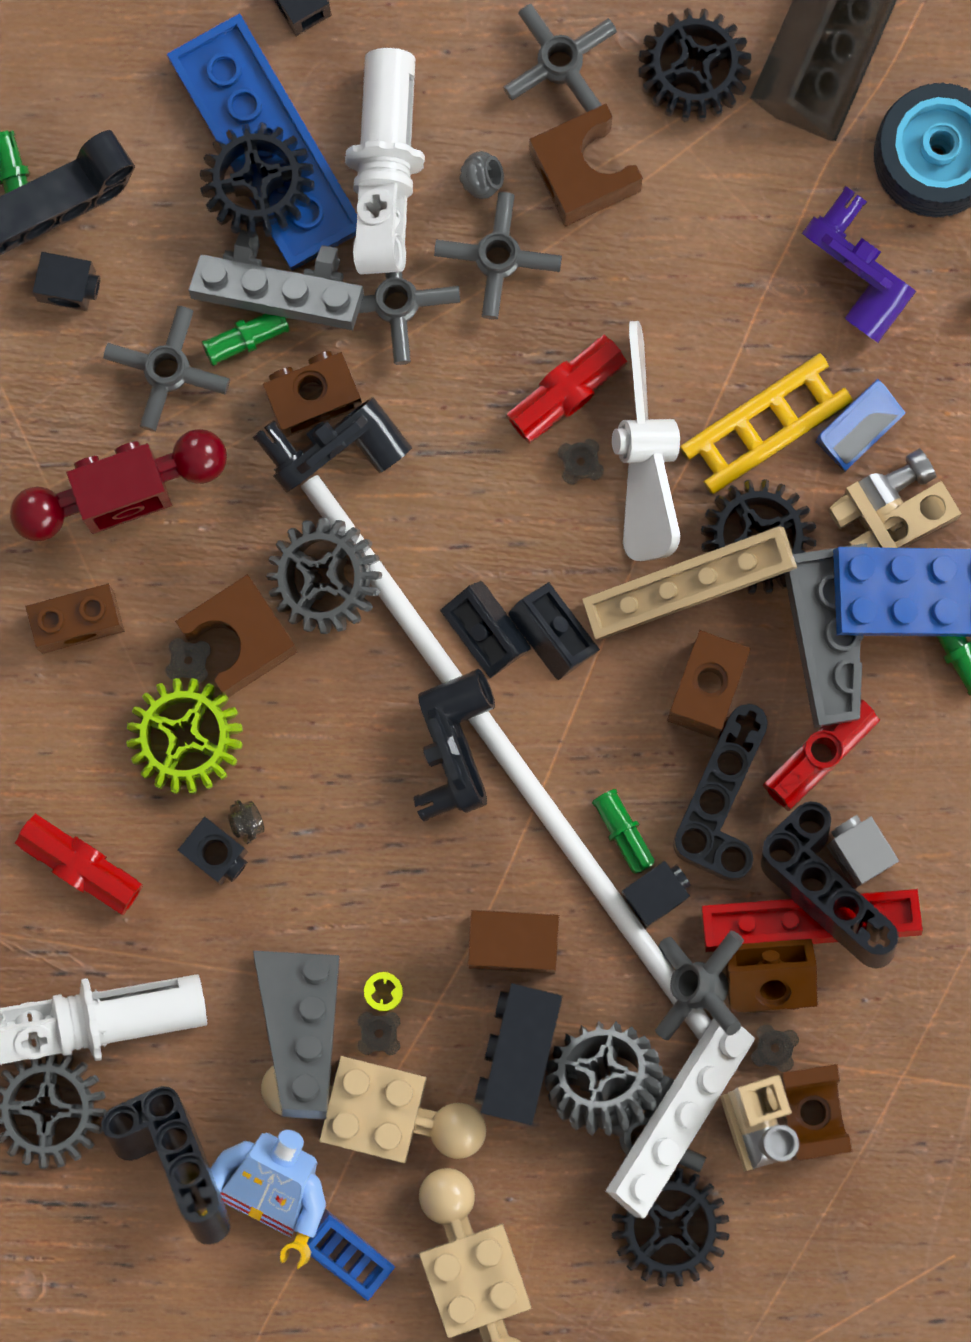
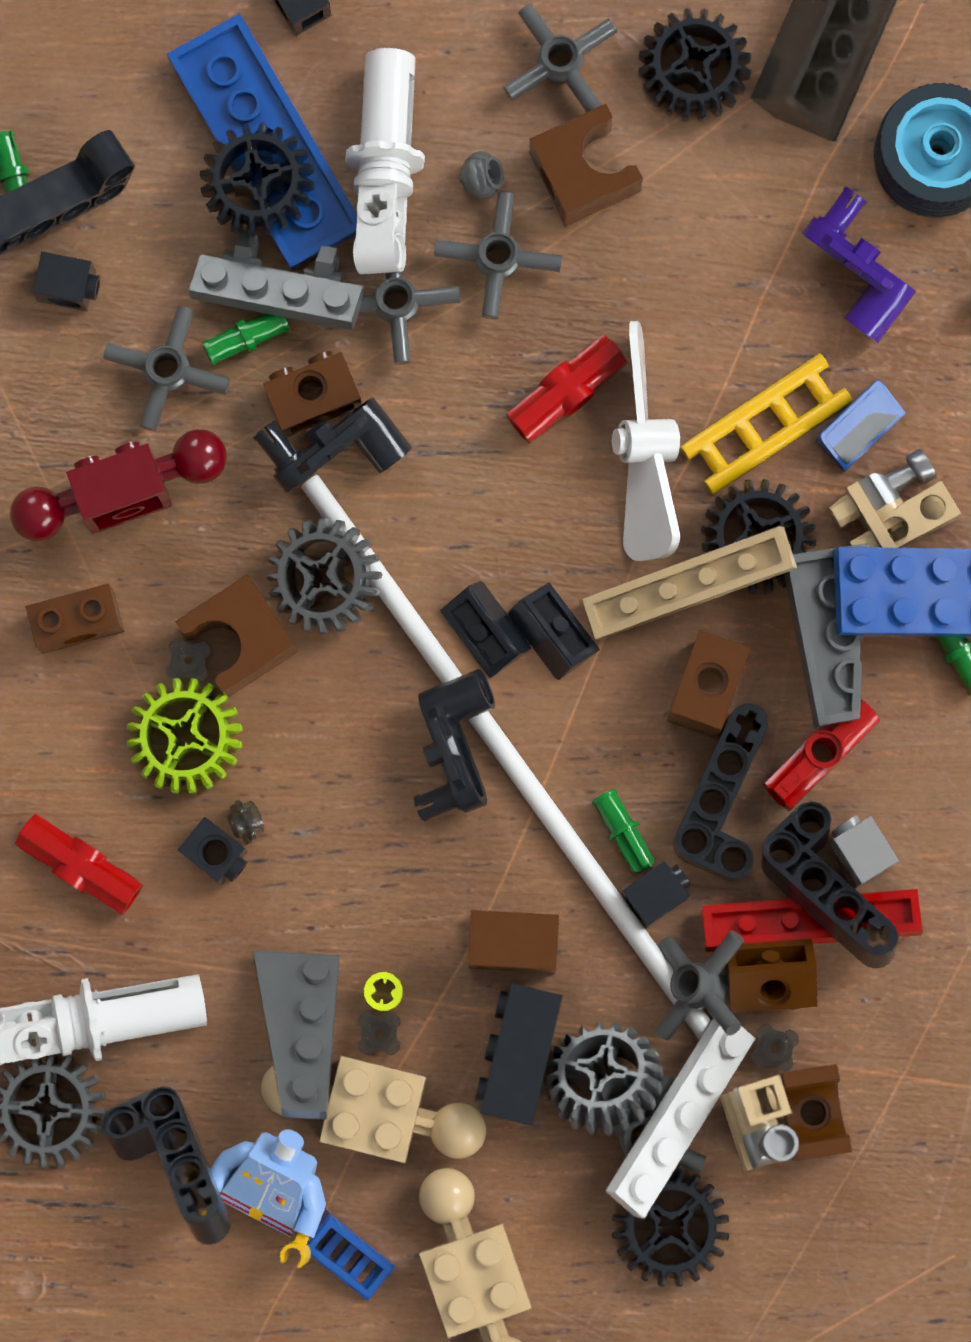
clear smoke plate [558,439,604,485] -> none

